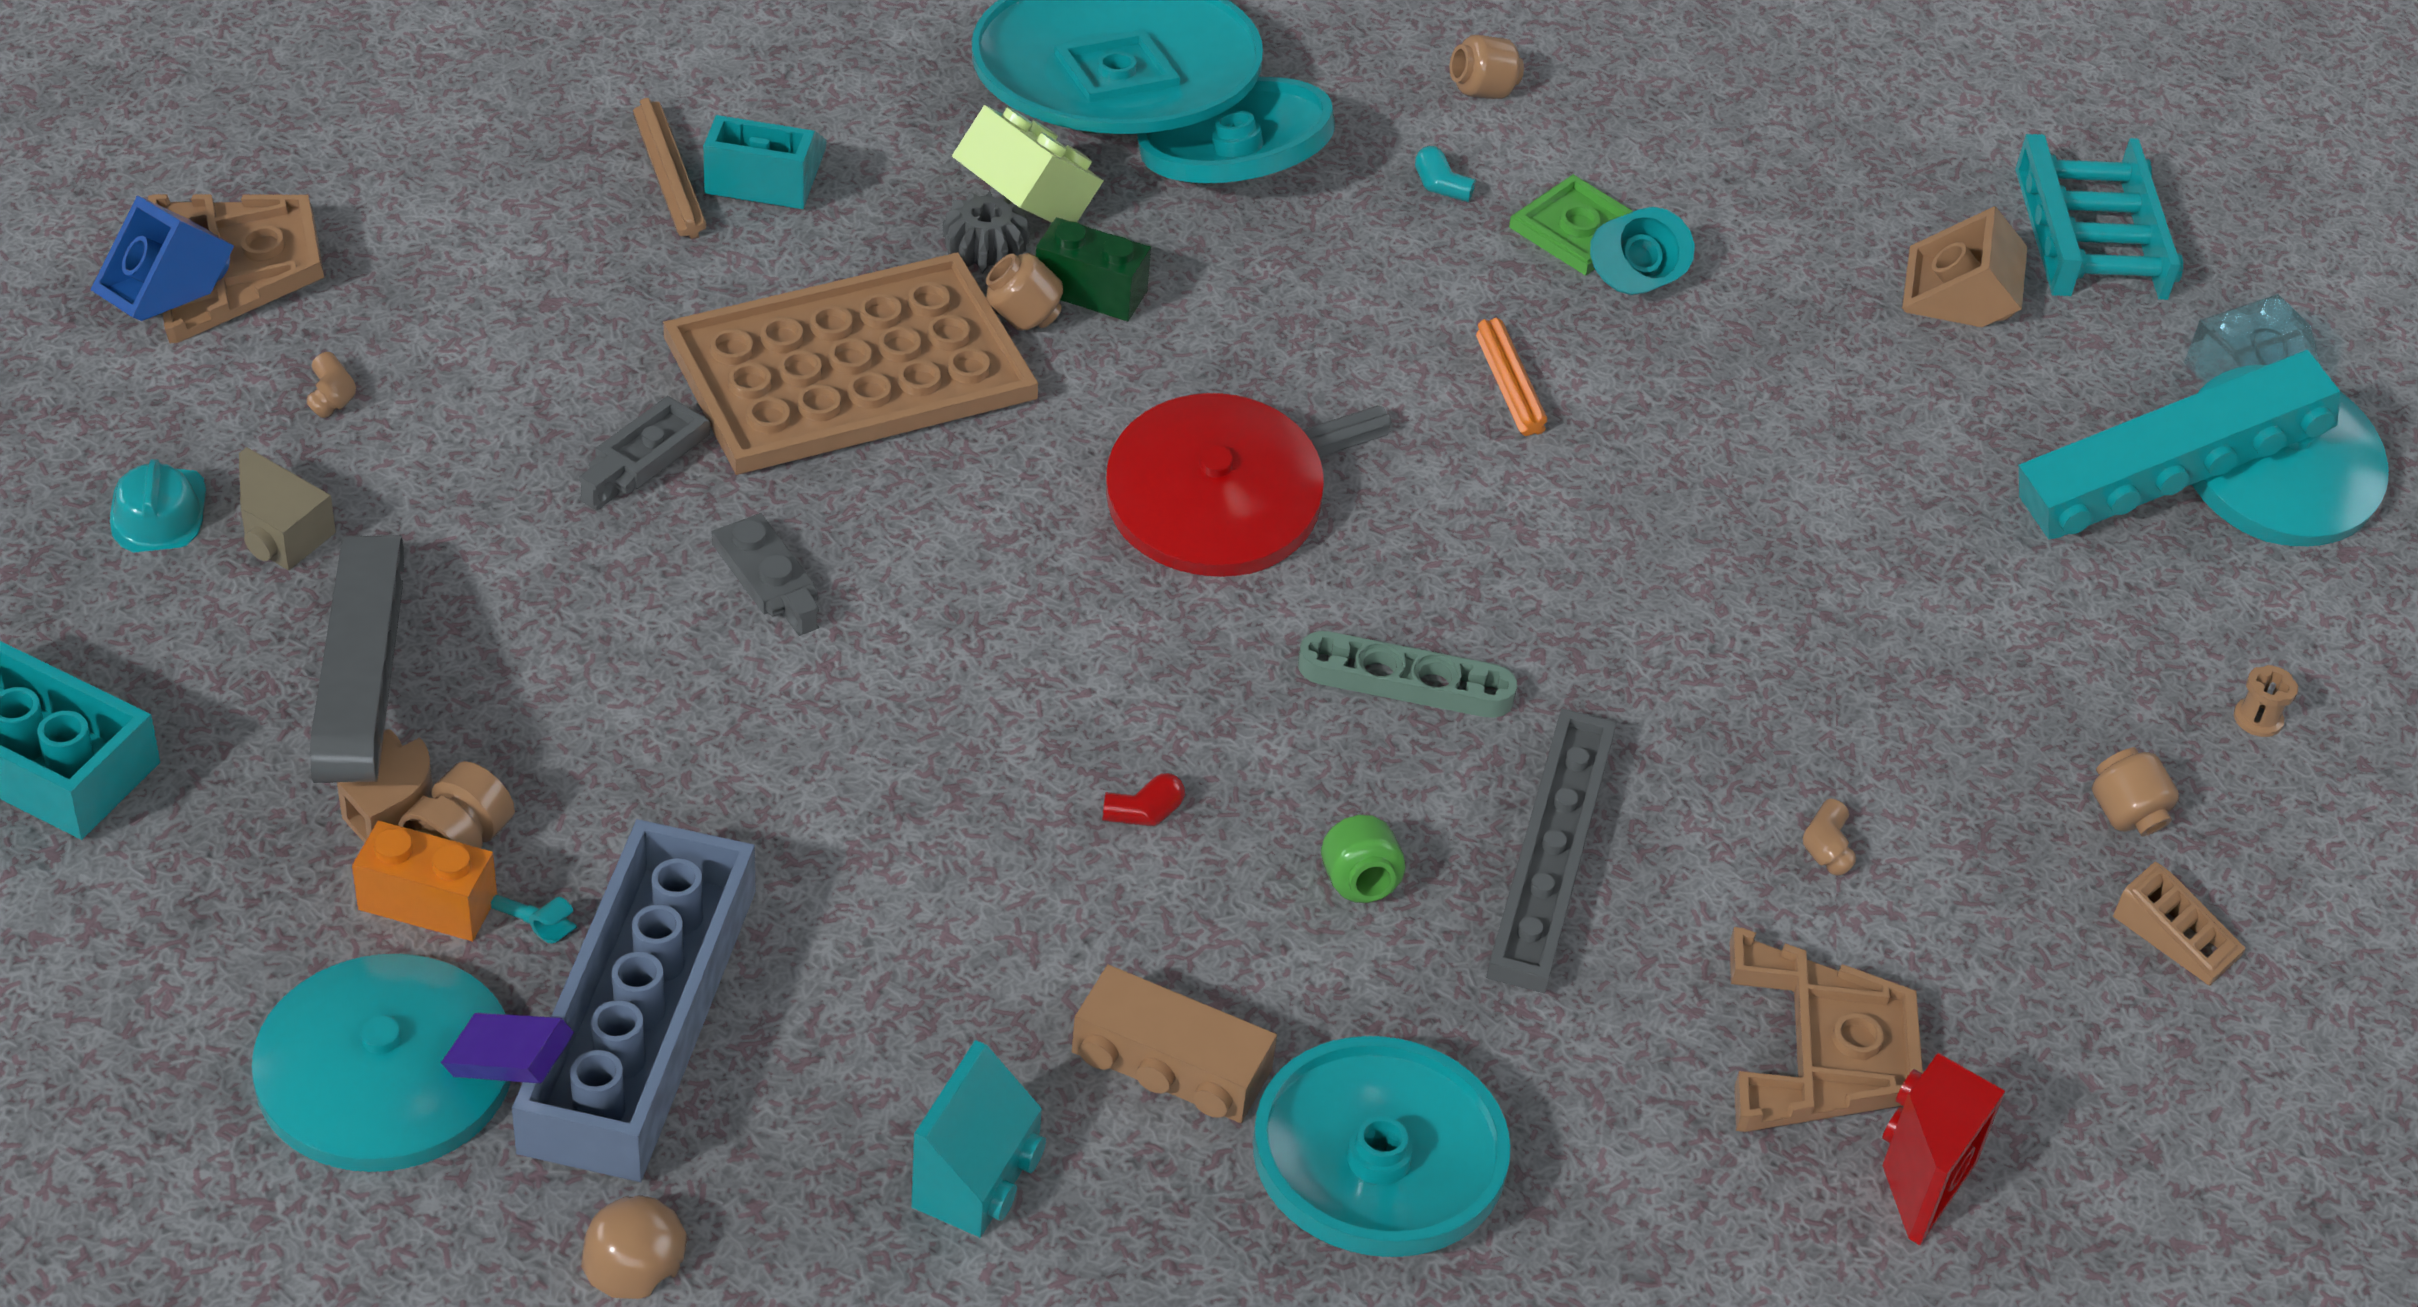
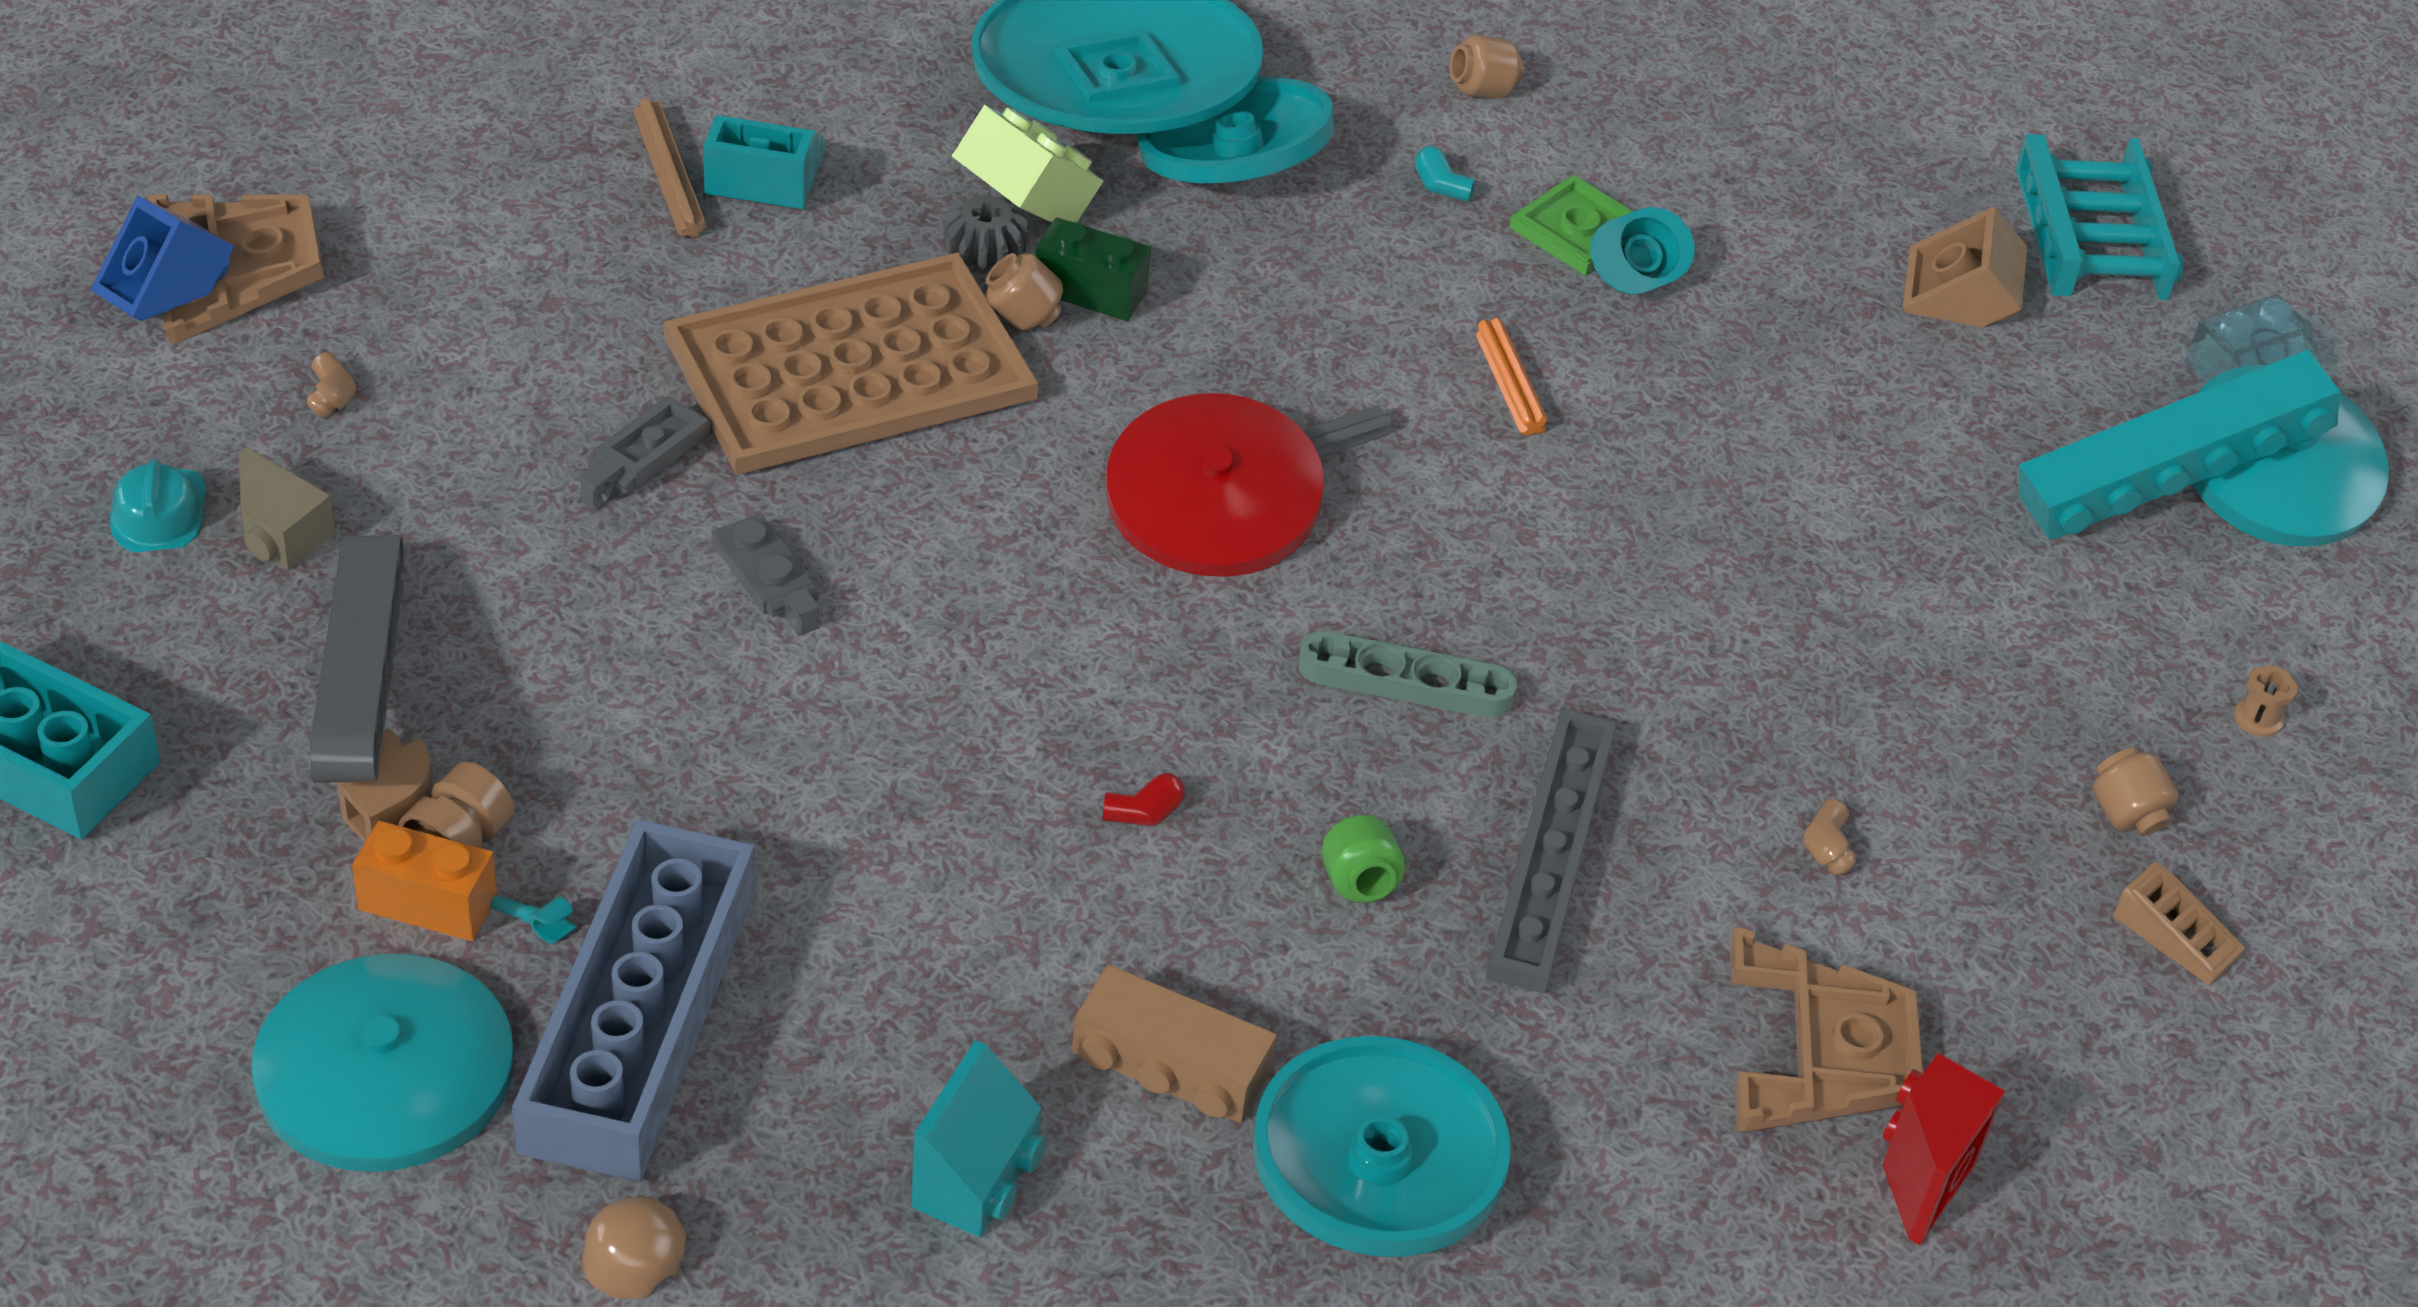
dark purple tile [441,1013,574,1084] -> none

